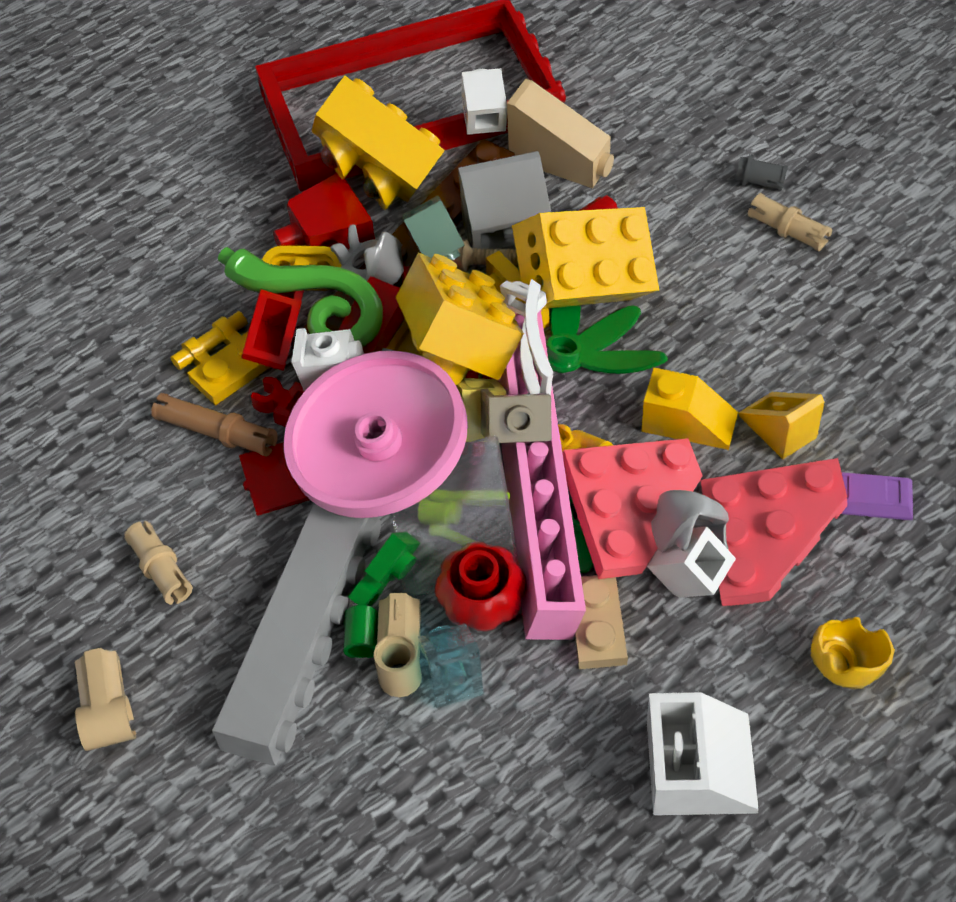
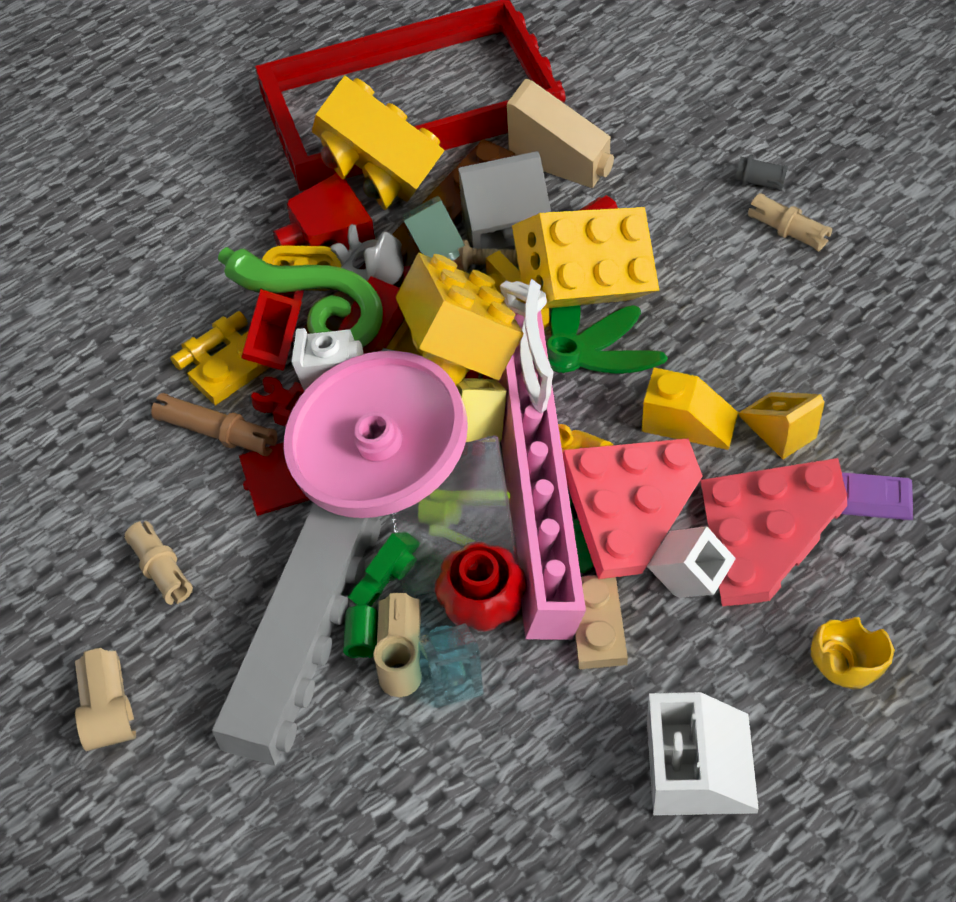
white brick [461,68,507,135] -> none
dark tan bracket [481,389,552,443] -> none
light grey piece [651,490,729,552] -> none

